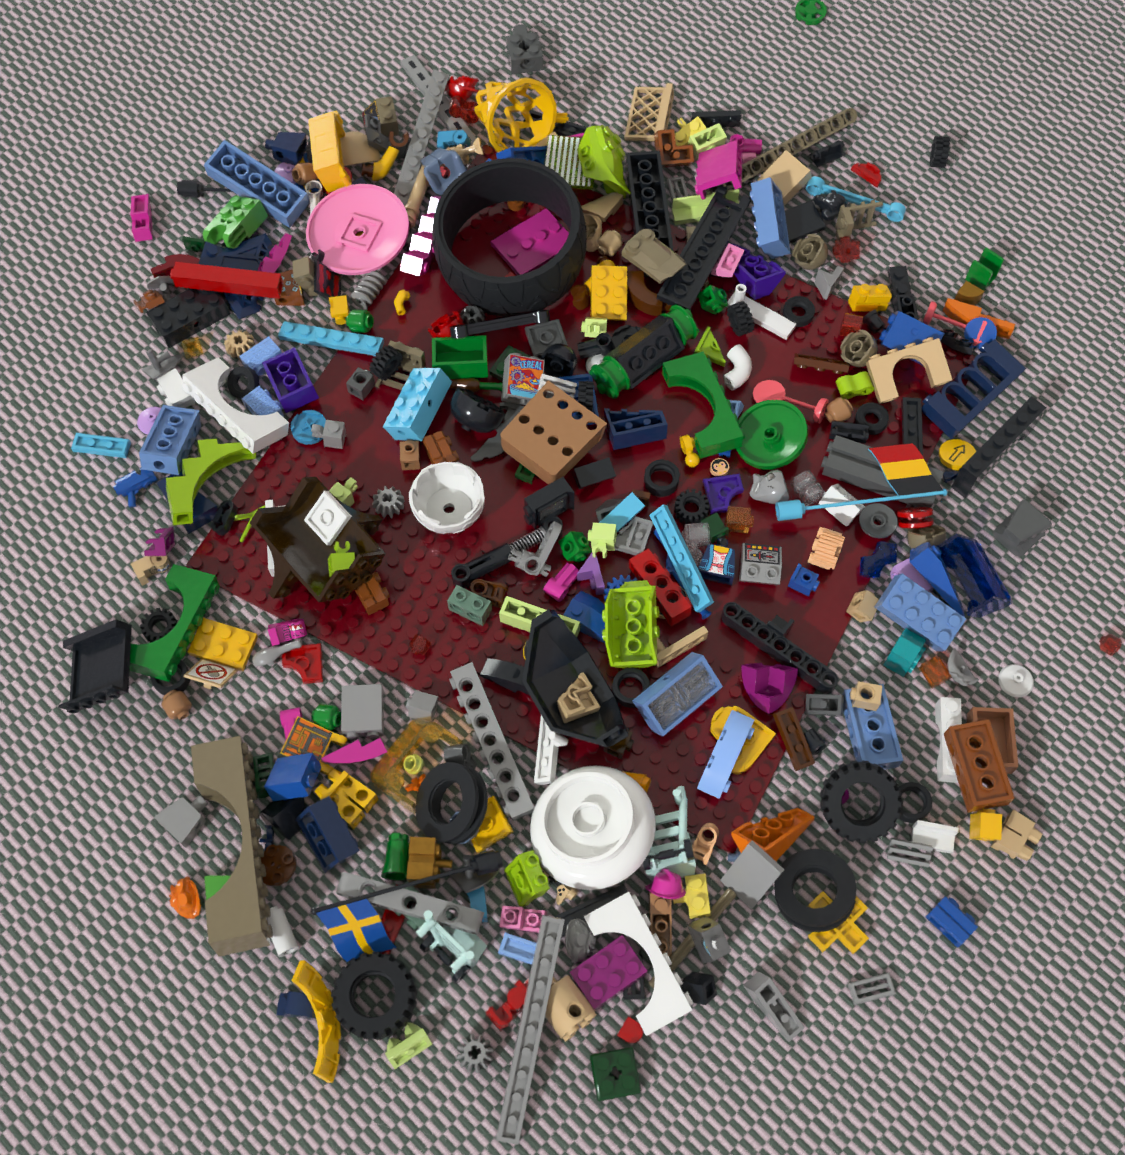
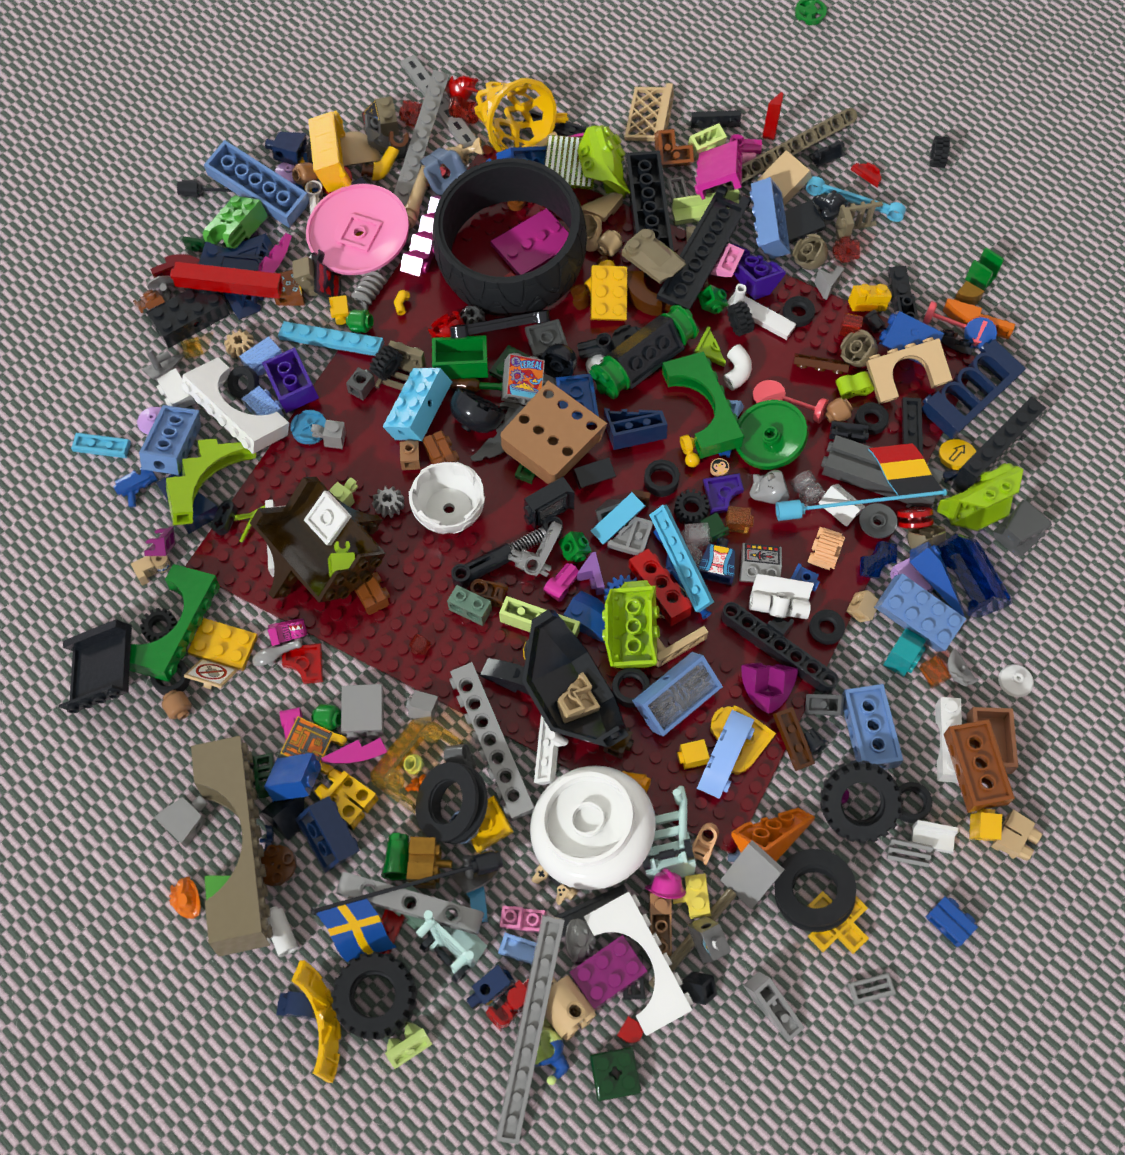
dark pink slope [130,194,153,242] -> none
dark azure leg [437,130,471,149] -> none
light grey gear [456,1034,494,1073] -> none
lime plate [504,850,550,907] -> none
dark grey brick [506,24,543,74] -> none
white tile [538,374,577,399] -> none
black tyre [578,381,594,415] -> none
yellowish green brick [581,317,607,337] -> none
yellowish green brick [588,523,617,558] -> none
light yellow plate [675,116,707,146] -> none
tan brick [850,681,882,711] -> none
clear red piece [1099,634,1122,656] -> none
none -> clear red brick [399,100,423,127]
none -> dark blue torso [466,965,516,1010]
none -> piece [535,1018,569,1085]
none -> yellow brick [677,739,710,770]
none -> white panel [749,574,814,619]
none -> red slope [762,92,784,140]
none -> black tyre [809,609,845,645]
none -> lime slope [937,463,1024,531]

